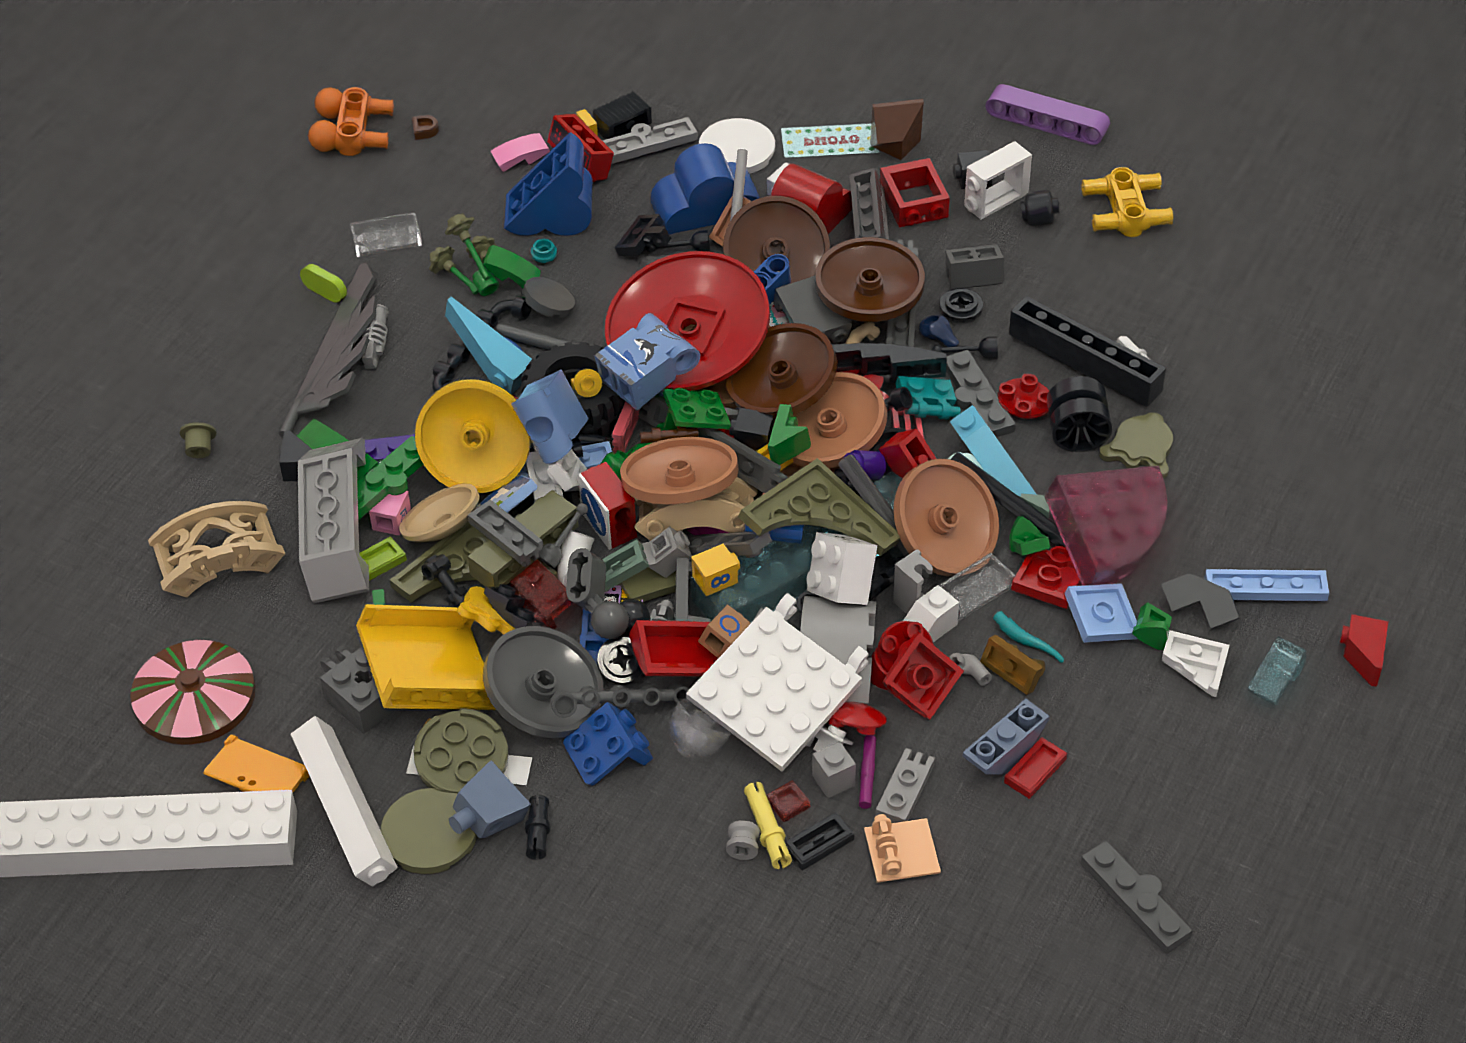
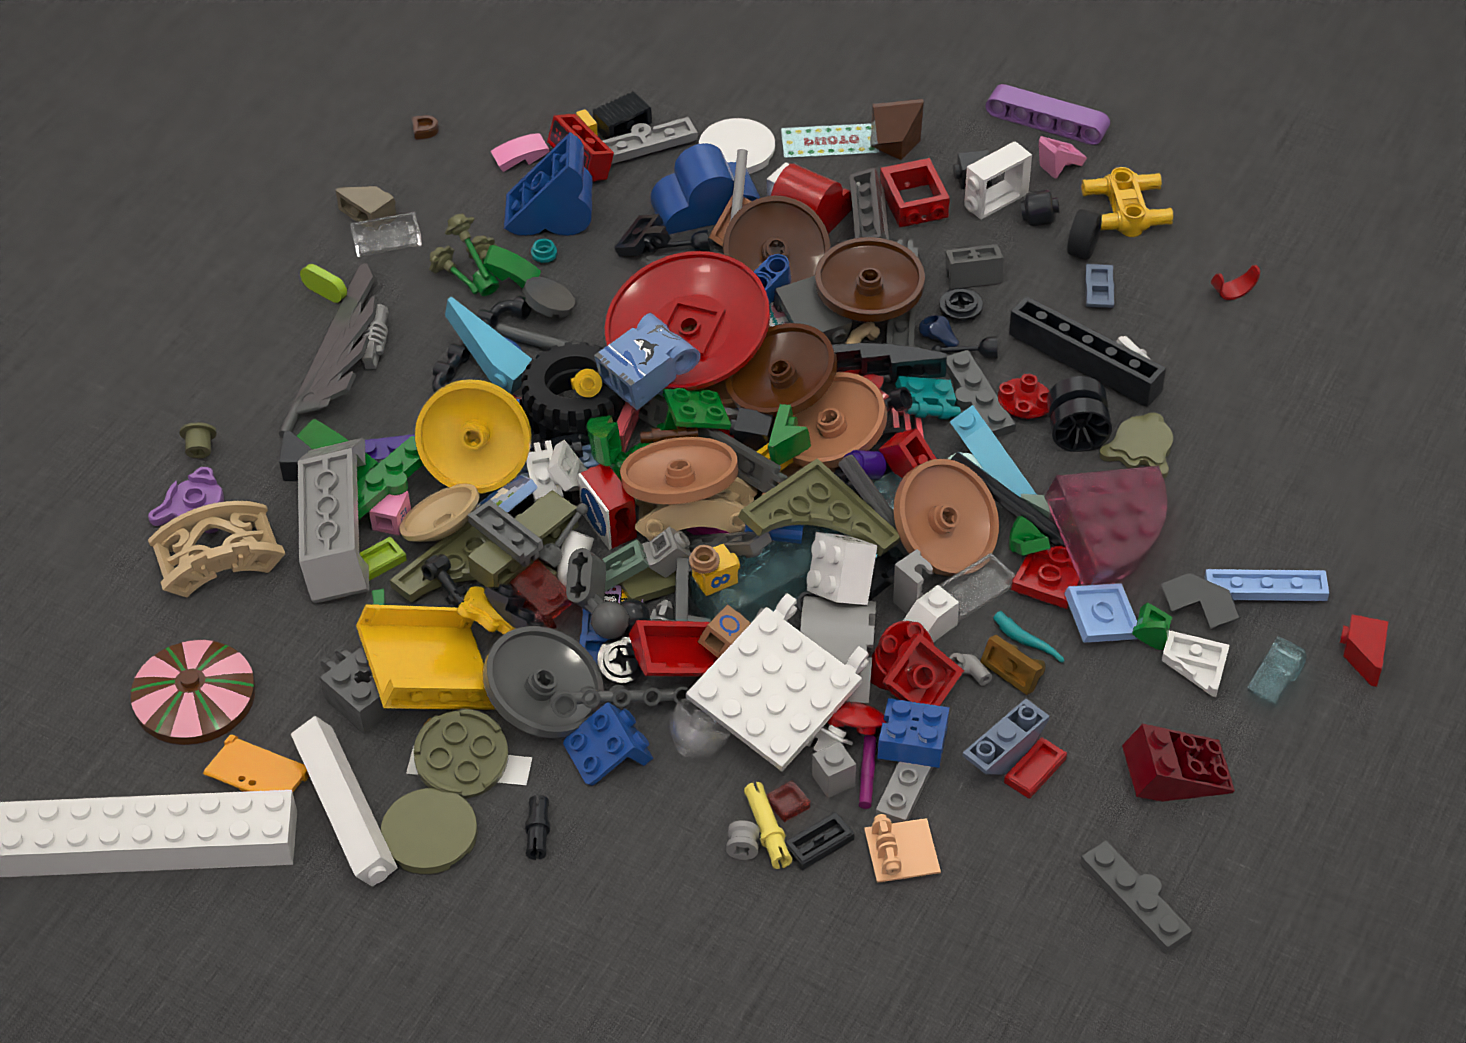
orange piece [308,87,394,156] -> none
sand blue torso [449,760,531,838] -> none
medium blue piece [511,370,588,464] -> none
none -> medium lavender tile [148,467,224,533]
none -> dark tan slope [335,186,397,233]
none -> green slope [587,416,622,466]
none -> medium nougat plate [689,545,720,574]
none -> blue piece [877,698,950,768]
none -> bright pink slope [1039,136,1087,179]
none -> black tyre [1067,209,1102,259]
none -> sand blue slope [1085,264,1114,308]
none -> dark red slope [1122,723,1235,802]
none -> red helmet [1211,265,1260,300]

